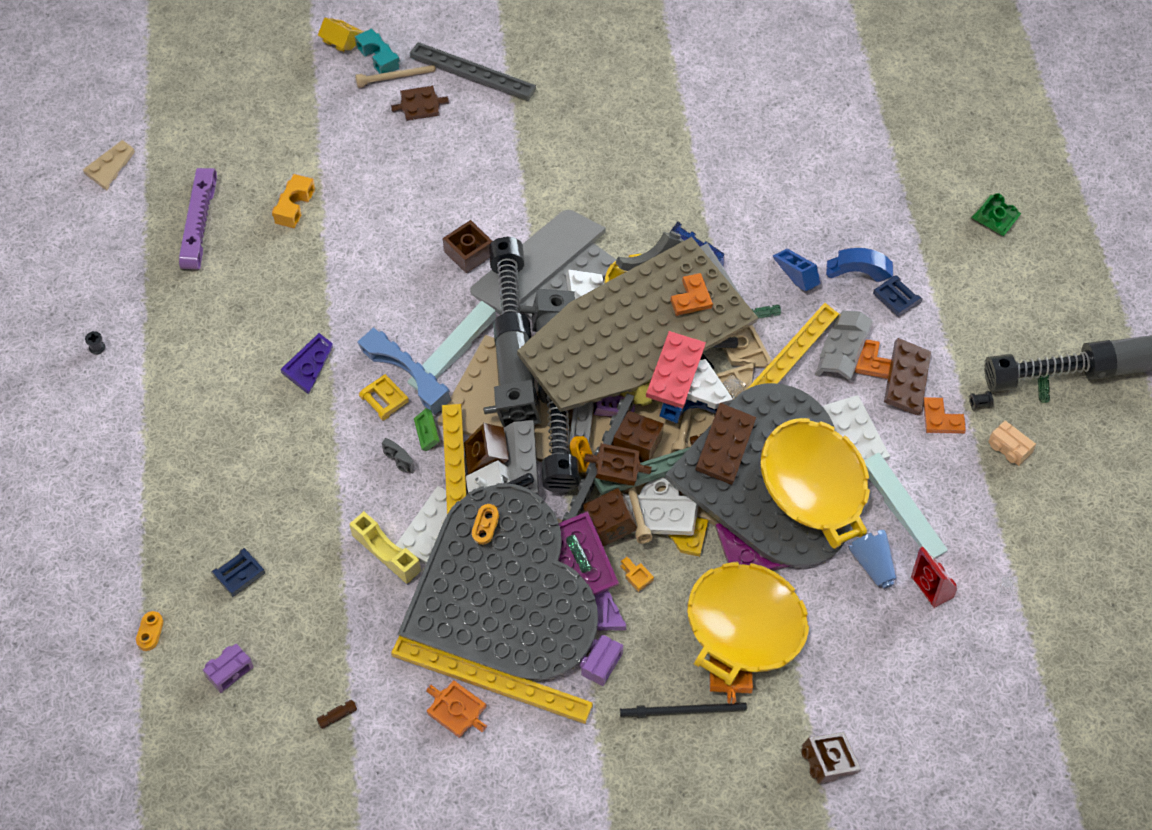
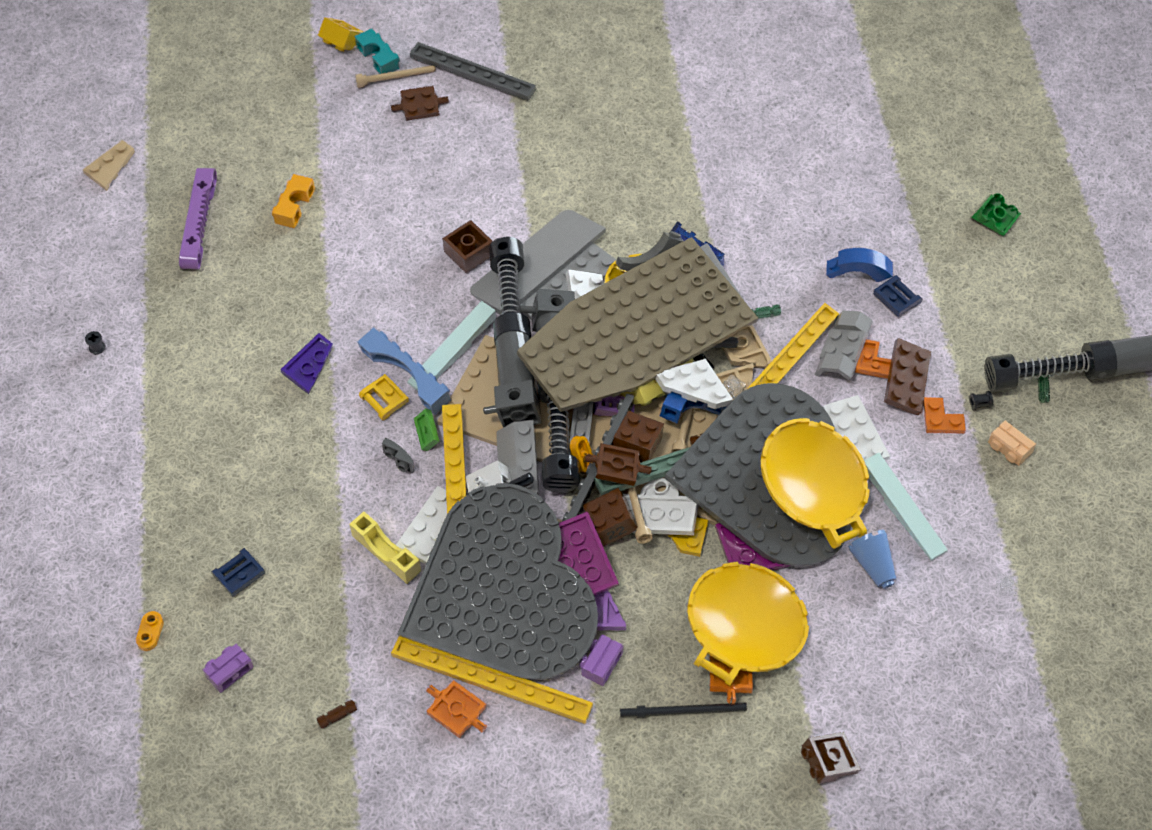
reddish brown brick [464,423,509,475] -> none
light orange plate [472,504,499,545] -> none
clear green axle [566,535,592,573] -> none
light orange plate [620,557,654,592] -> none
coral plate [646,331,706,409] -> none
orange plate [670,273,713,316] -> none
reddish brown plate [695,403,756,485] -> none
blue slope [772,248,821,291] -> none
red slope [911,547,957,608] -> none

